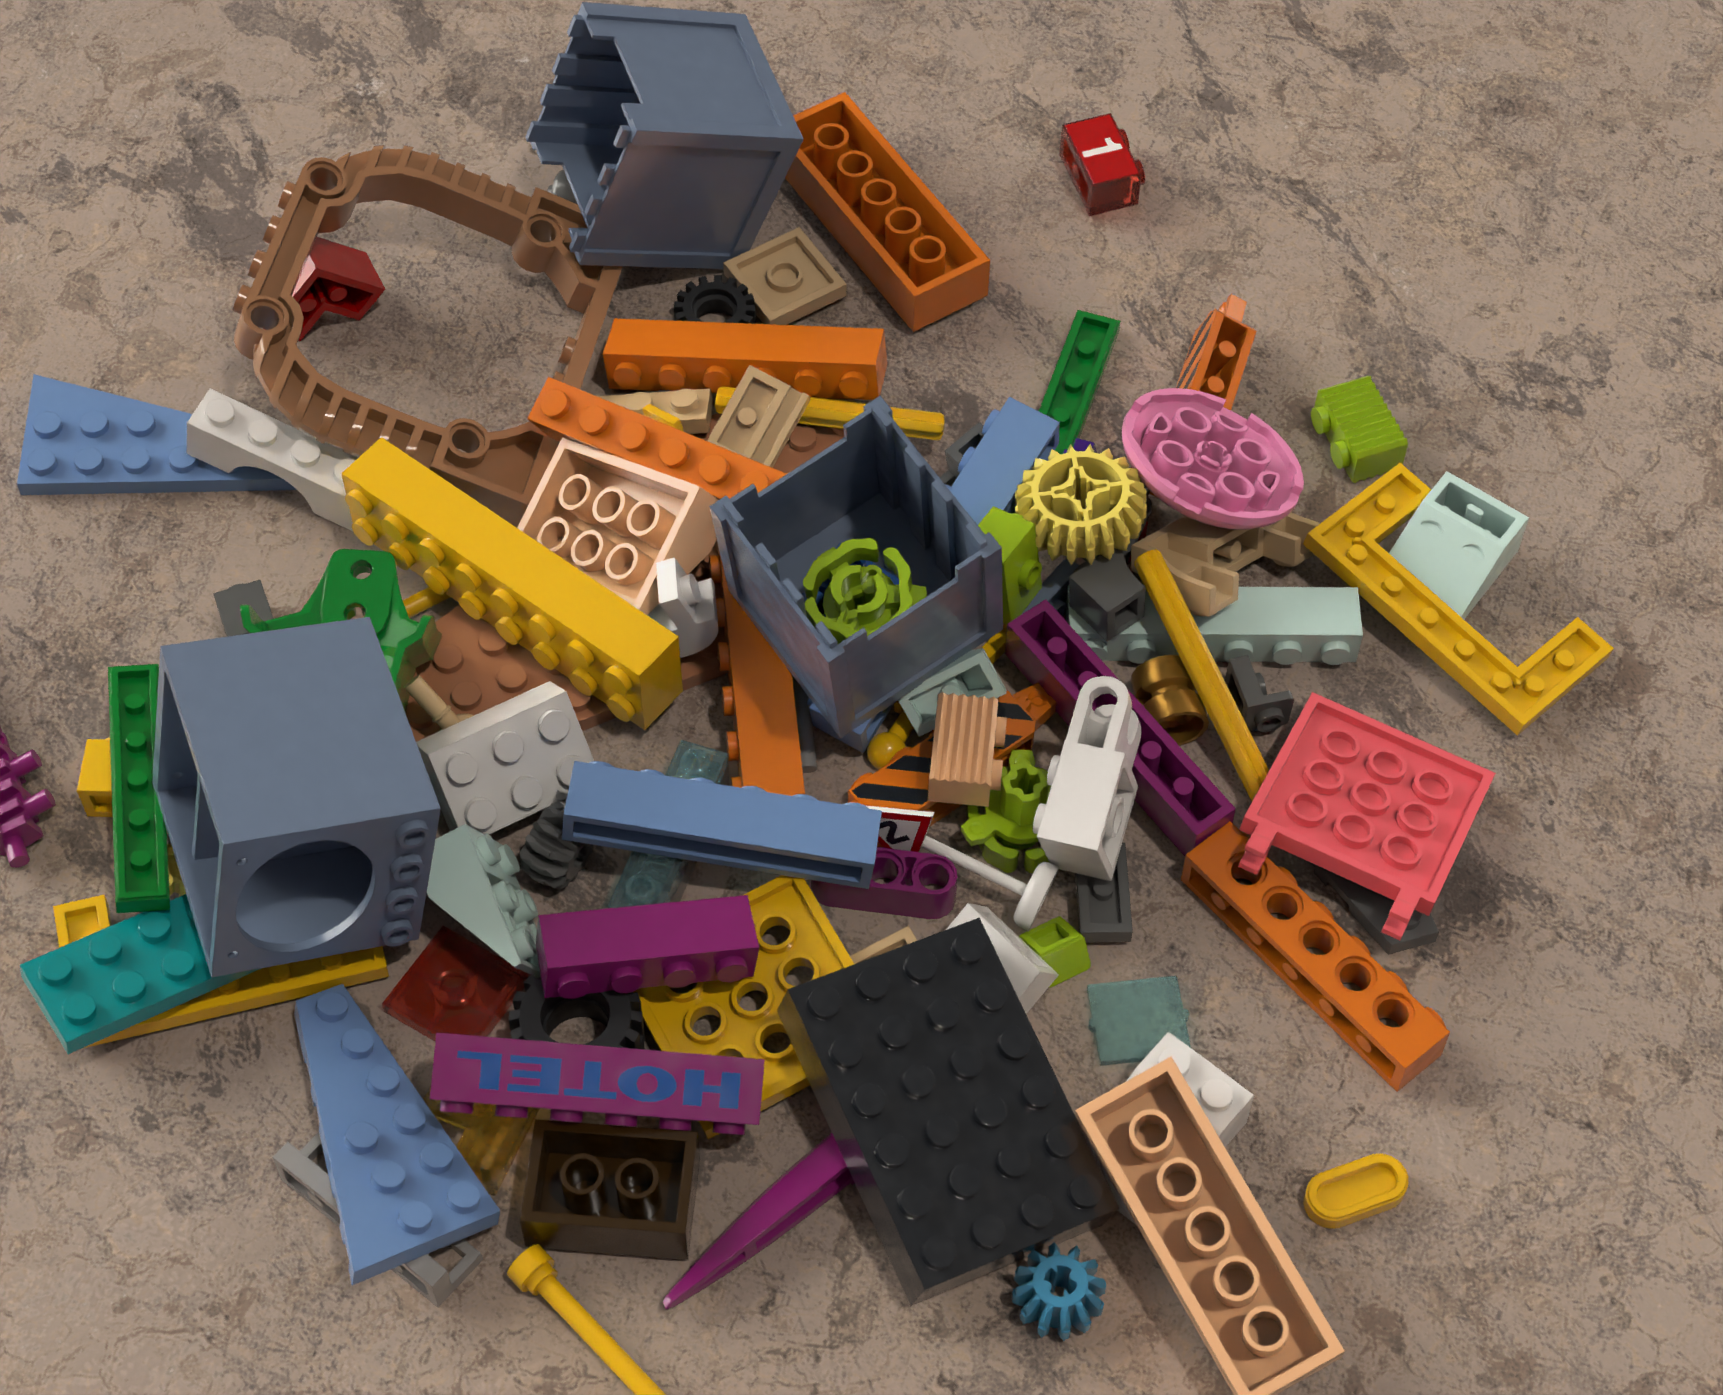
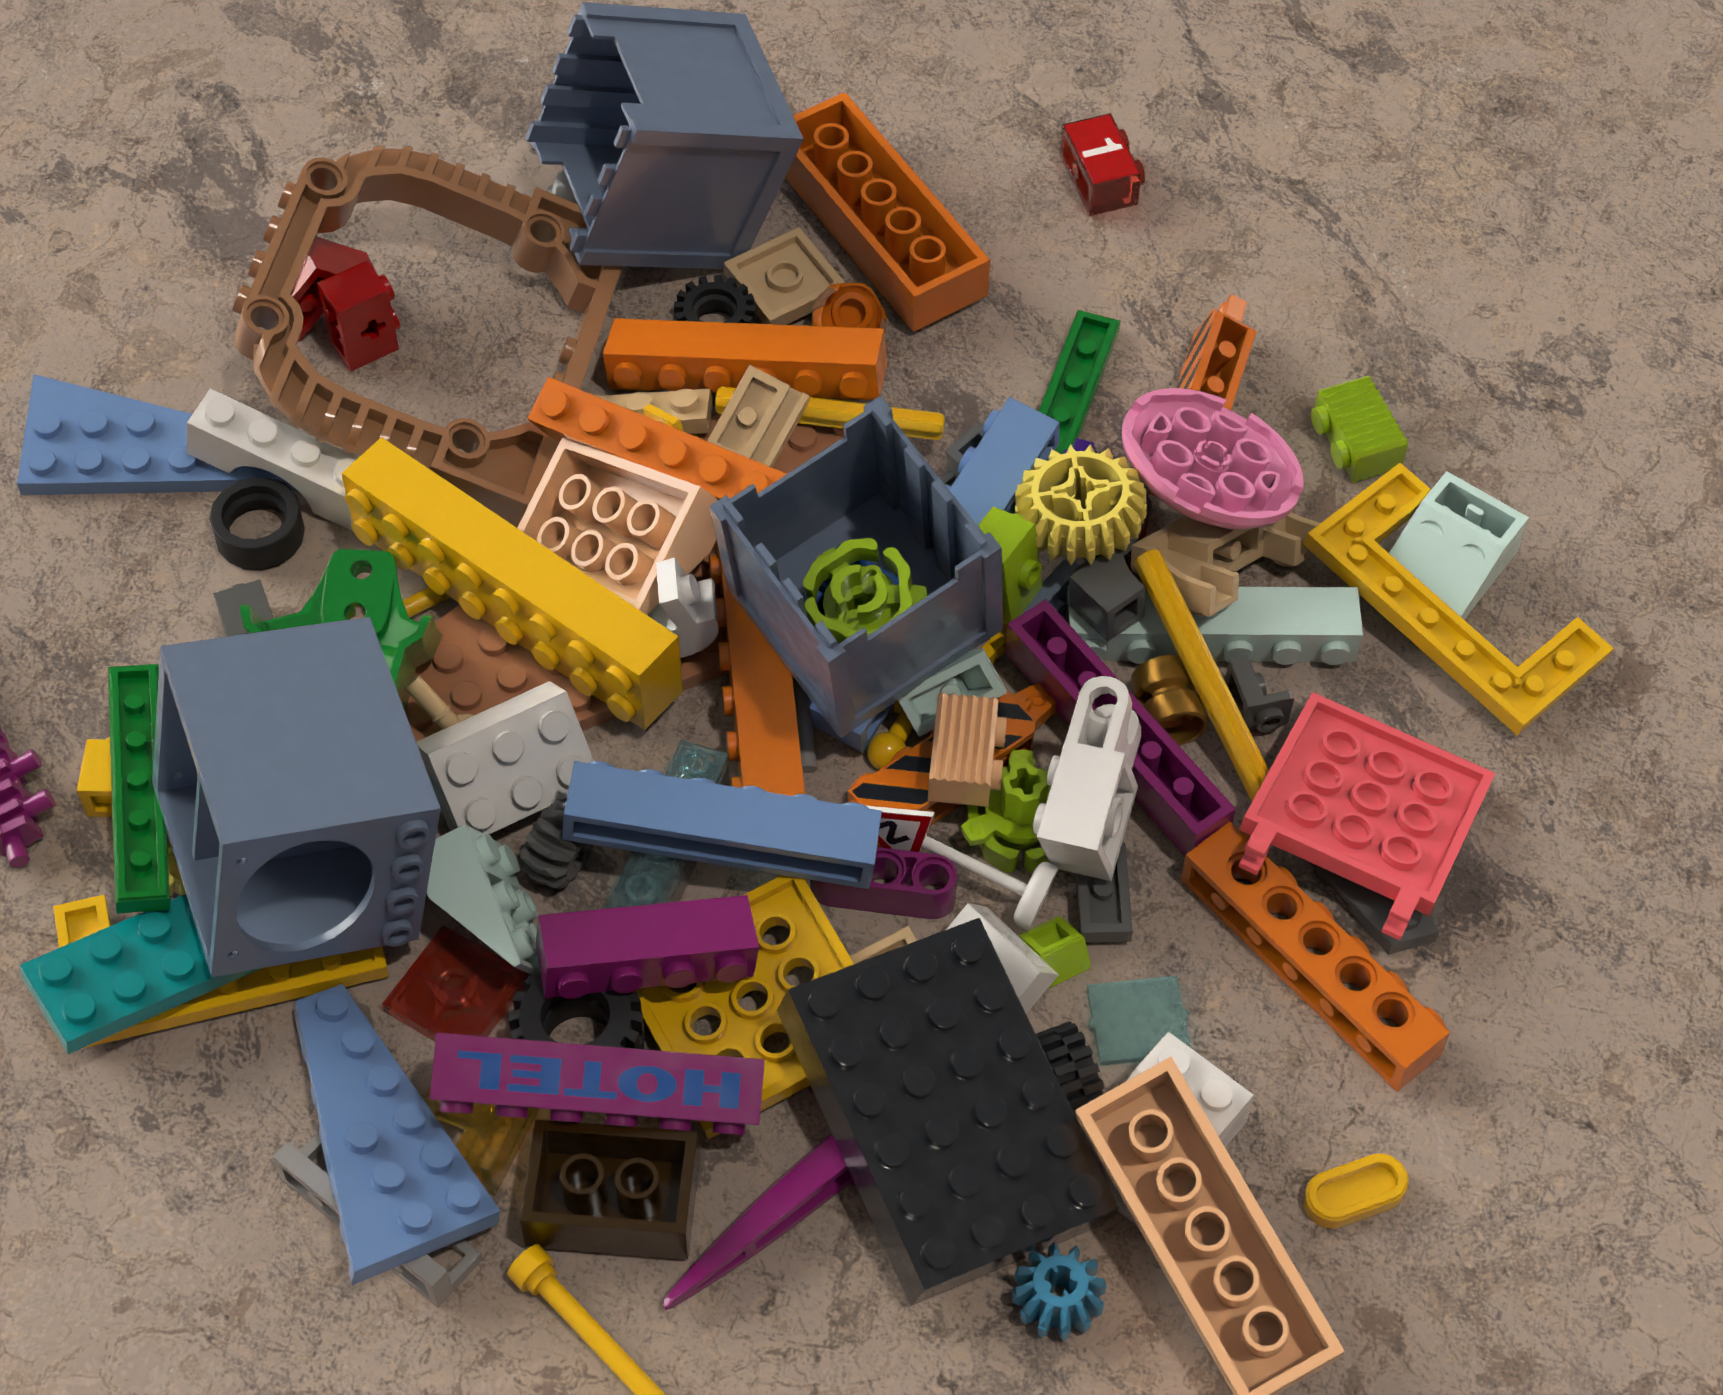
none -> black tyre [209,477,305,570]
none -> red brick [317,261,400,372]
none -> orange hair [812,282,887,332]
none -> black tyre [1036,1021,1105,1119]

